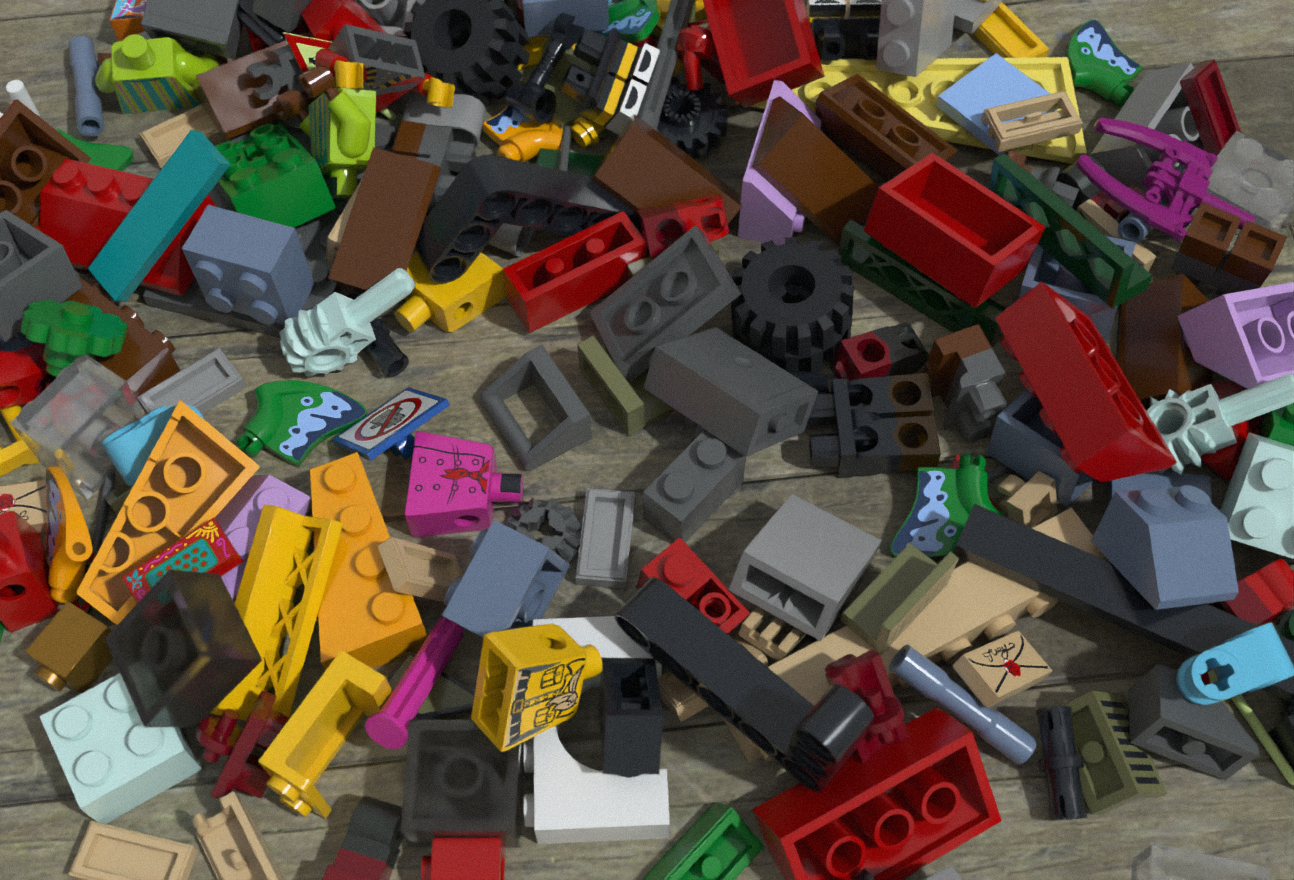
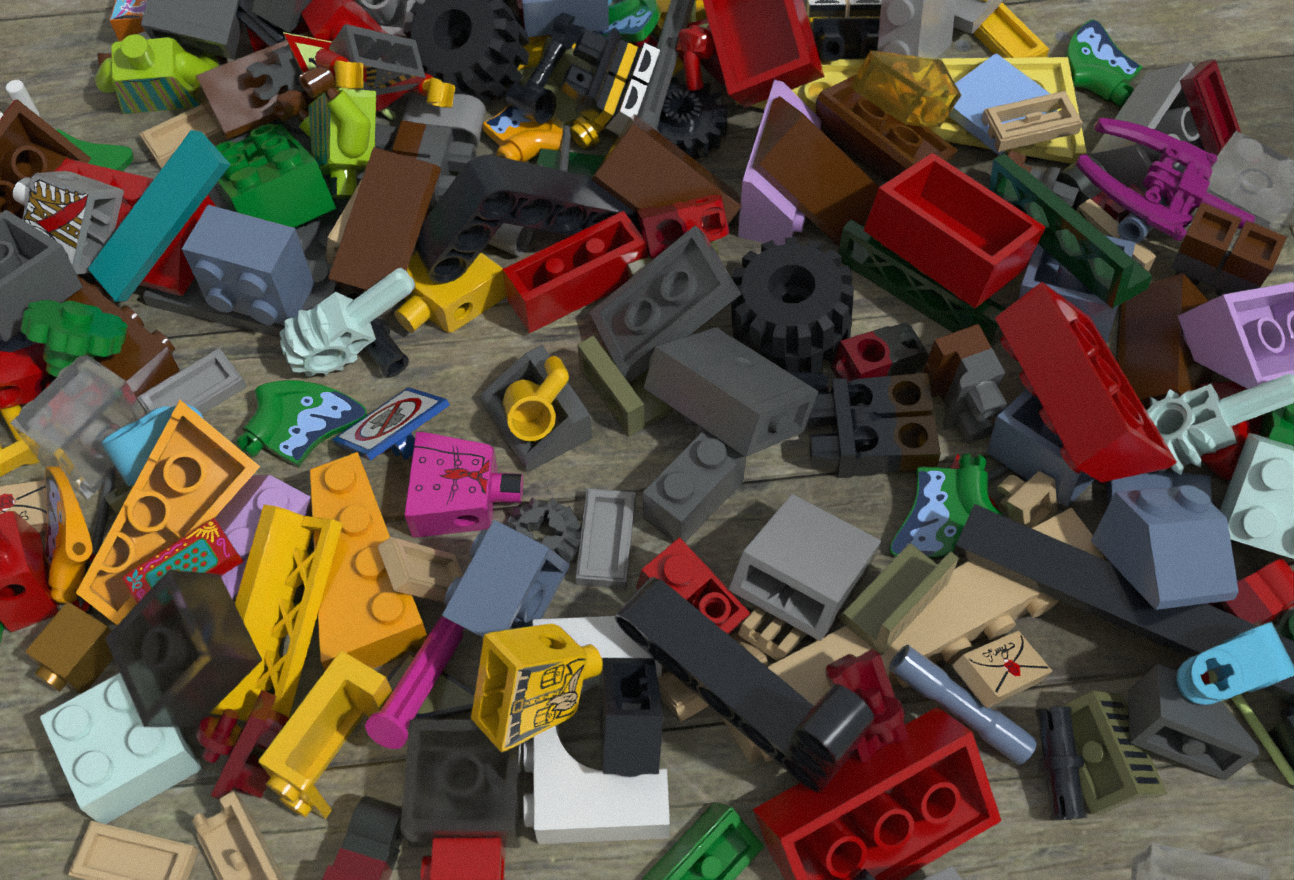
sand blue piece [68,36,104,136] -> none
none -> torso [13,171,124,274]
none -> yellow piece [503,356,569,441]
none -> clear yellow slope [851,50,962,128]

